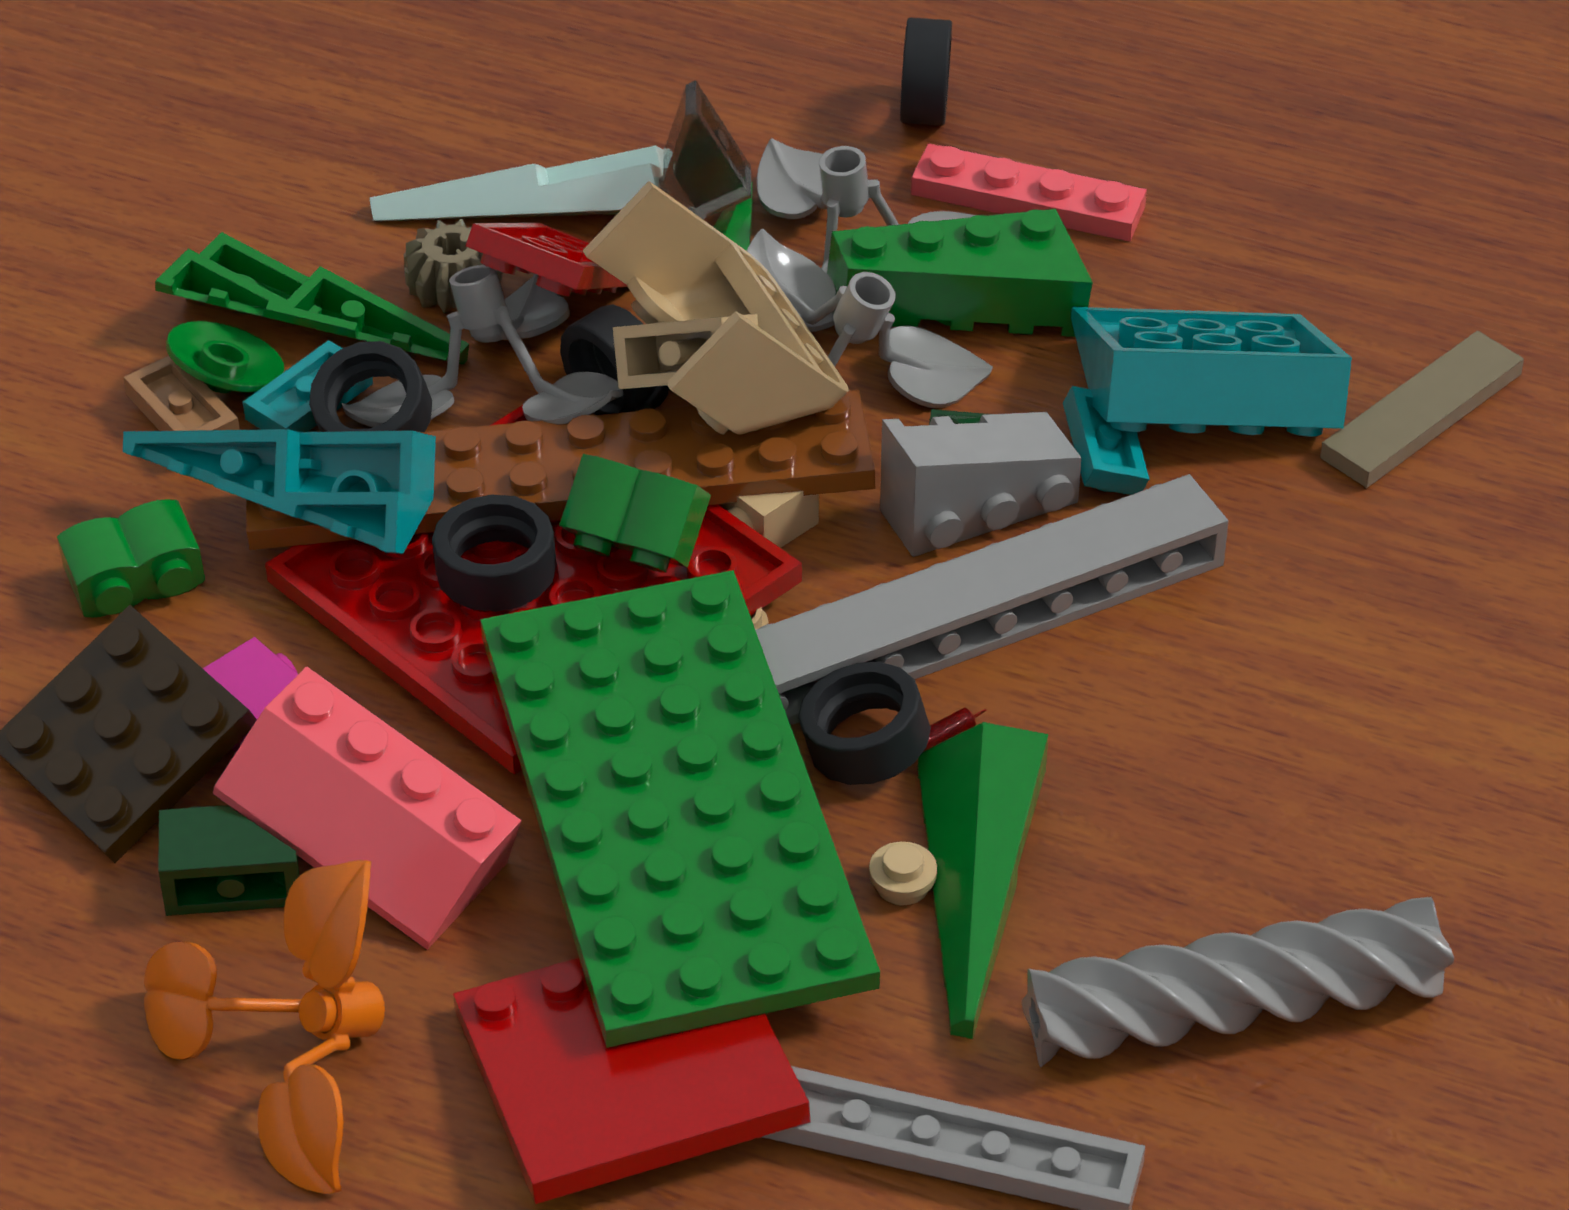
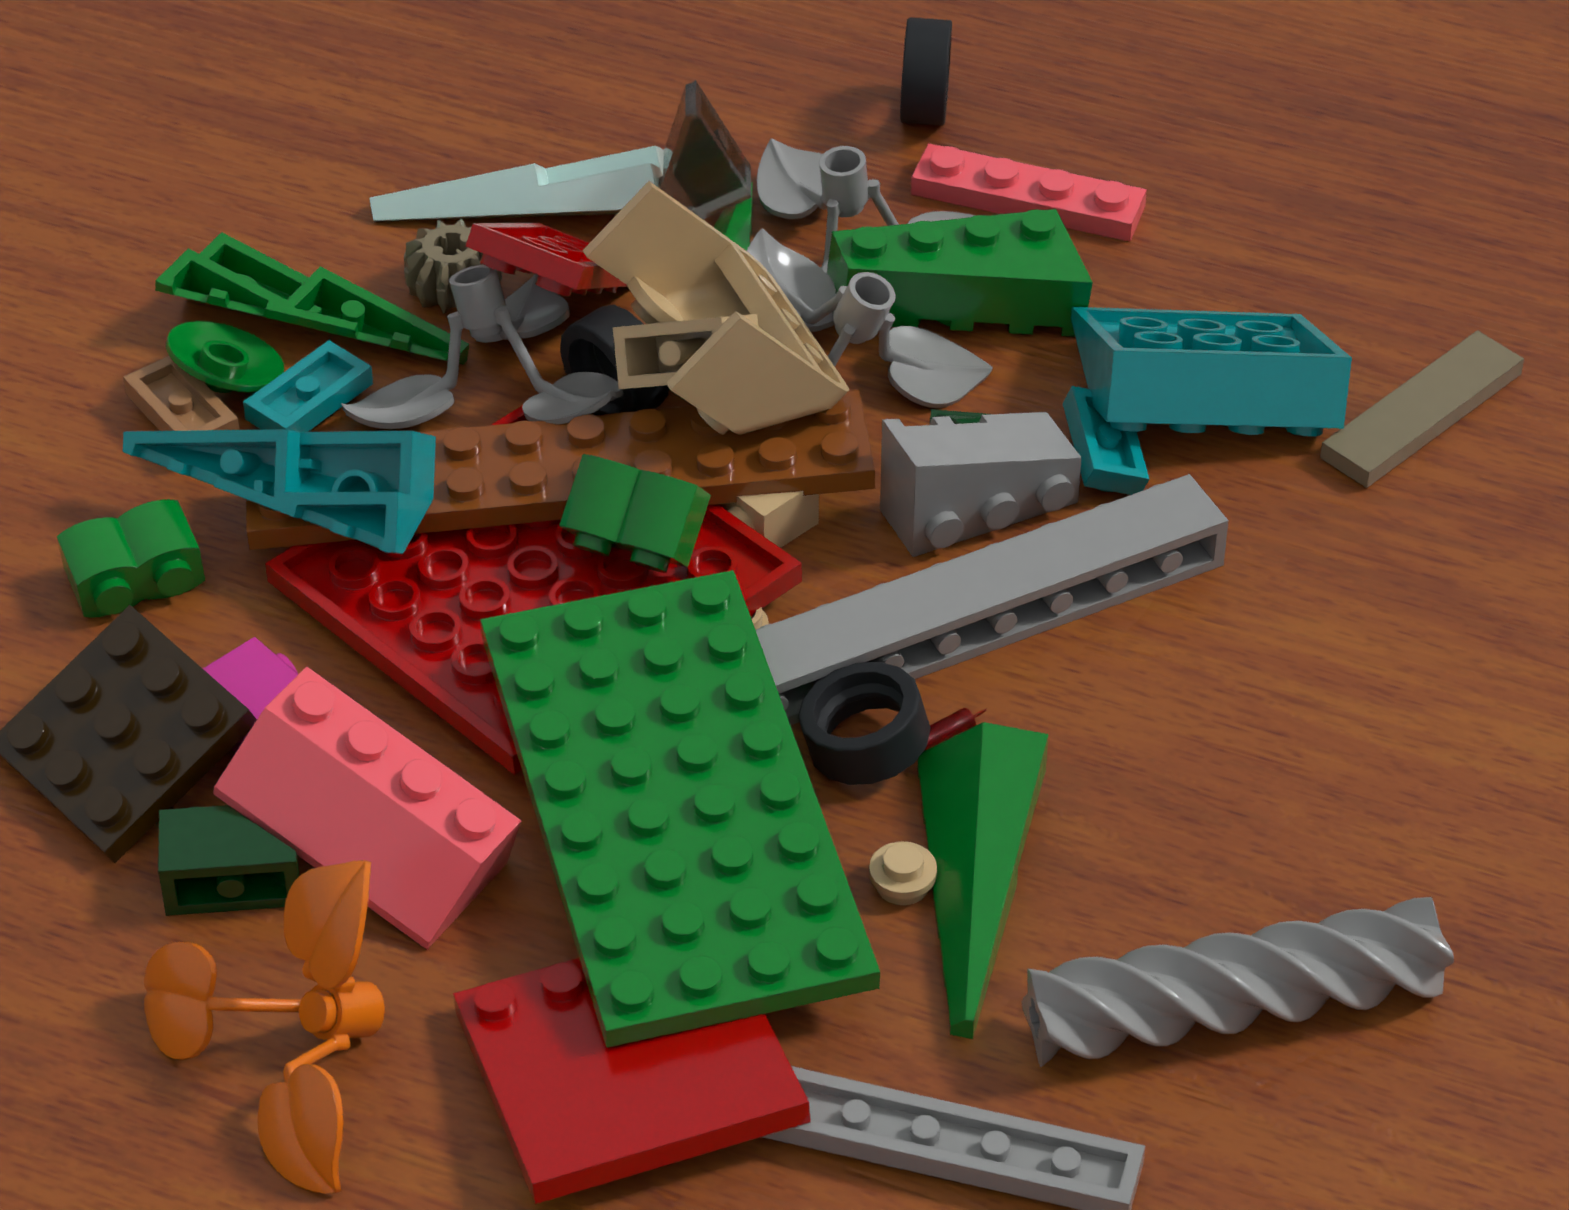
black tyre [309,341,432,432] -> none
black tyre [432,494,557,612] -> none

